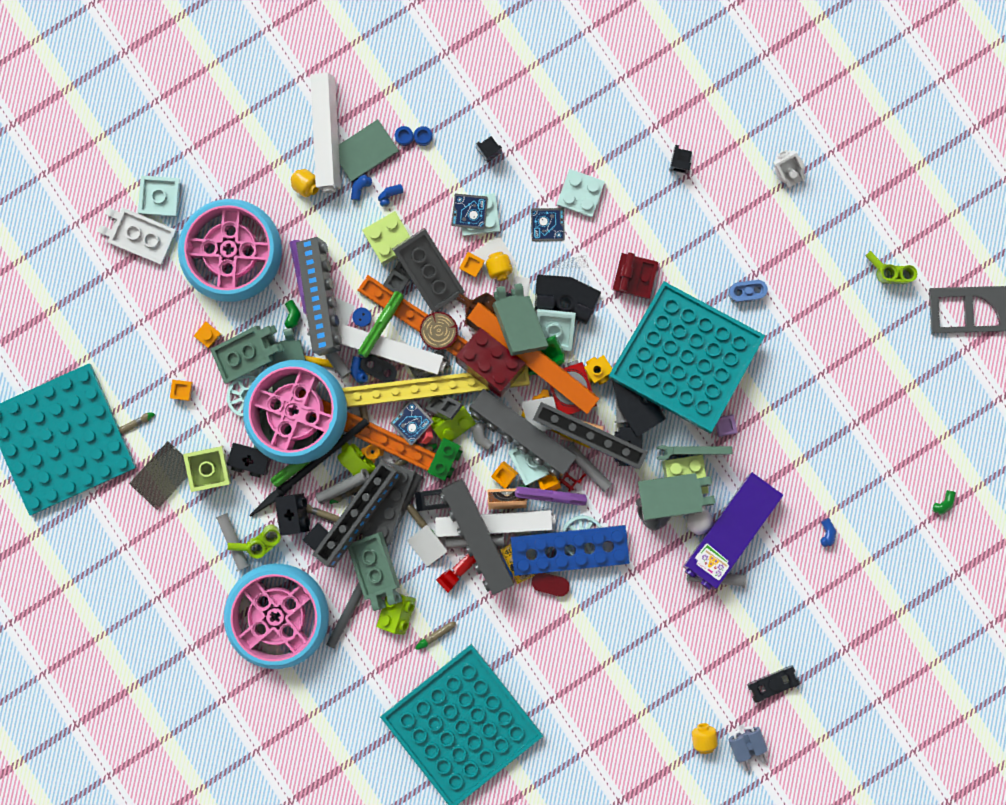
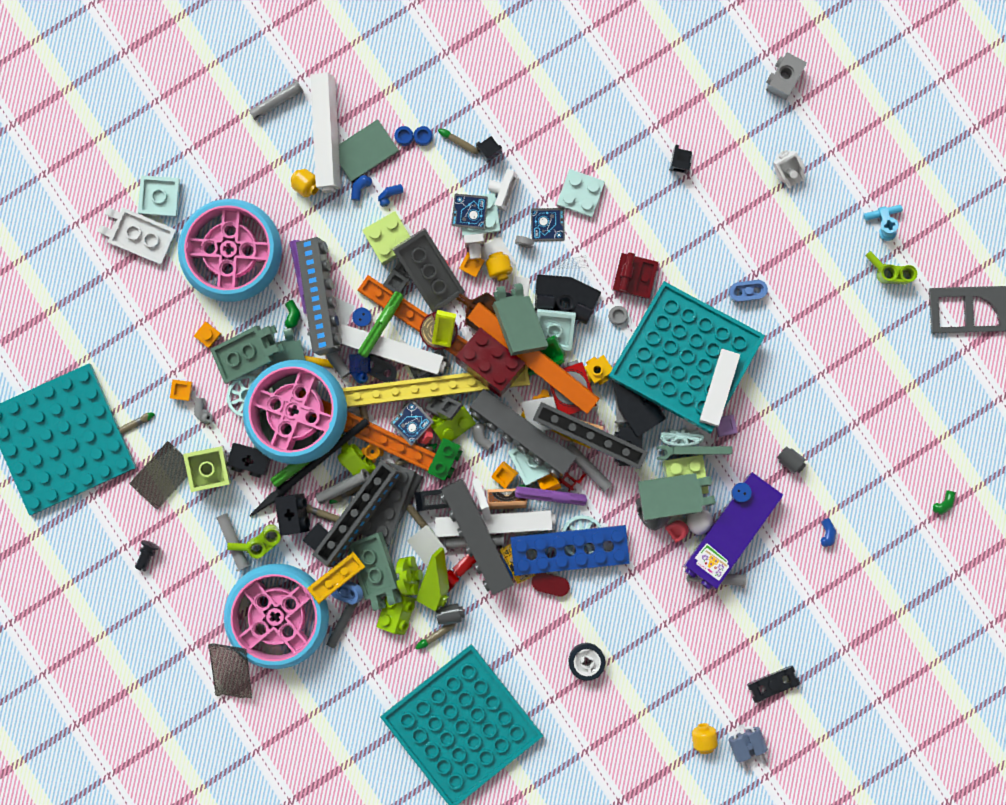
none -> black pin [134,540,160,571]
none -> light grey arm [194,398,213,424]
none -> clear smoke piece [208,643,252,699]
none -> light grey pin [249,79,304,121]
none -> yellow tile [306,552,365,604]
none -> medium blue plate [331,581,363,604]
none -> clear blue tile [349,353,371,374]
none -> lime plate [396,556,423,596]
none -> lime slope [416,547,449,611]
none -> neon yellow tile [432,310,456,347]
none -> dark grey brick [436,603,465,626]
none -> dark tan piece [438,128,479,154]
none -> white tile [464,233,484,259]
none -> white tile [472,478,492,520]
none -> white tile [488,169,518,211]
none -> light grey tile [515,235,535,249]
none -> wheel [568,643,606,681]
none -> light grey tile [608,306,628,325]
none -> light aqua wheel [660,428,704,446]
none -> coral tile [665,520,689,543]
none -> white tile [699,349,740,427]
none -> blue tile [731,483,752,503]
none -> light grey brick [766,52,807,100]
none -> dark grey brick [777,446,806,474]
none -> medium azure piece [864,205,903,241]

